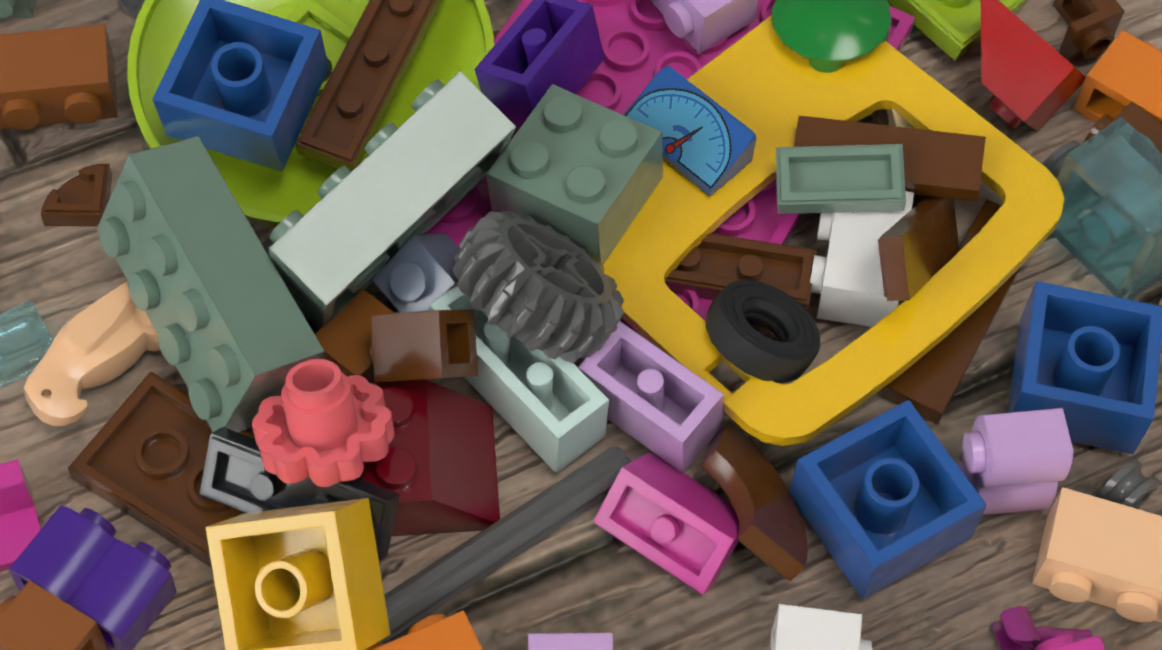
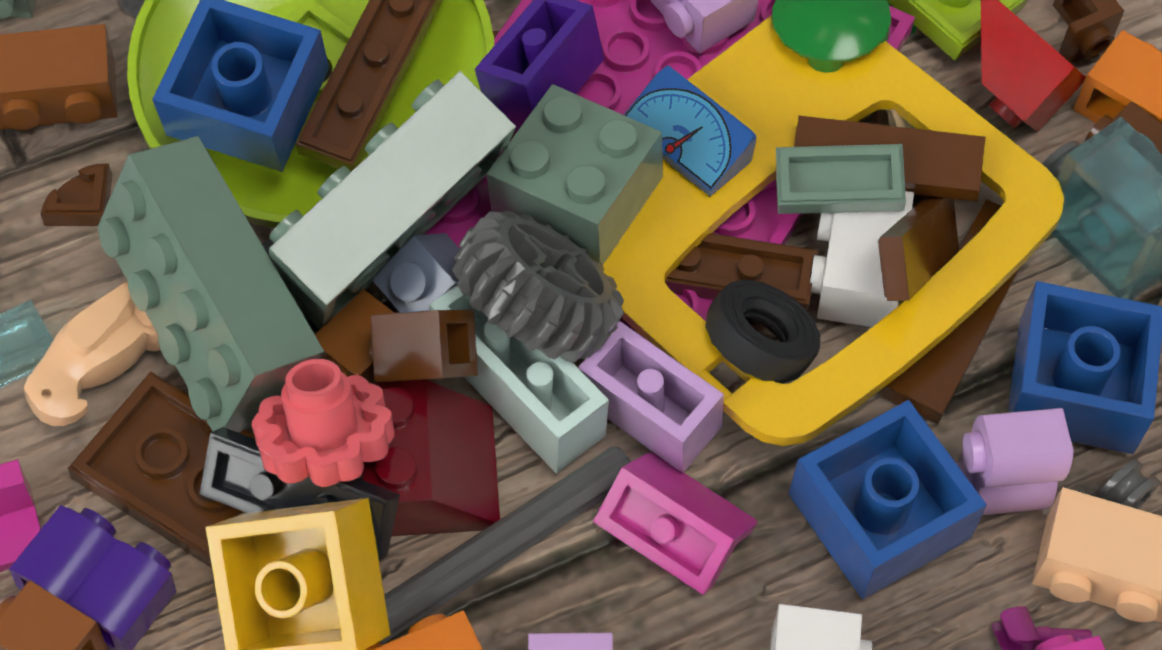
reddish brown tile [701,420,808,581] -> none

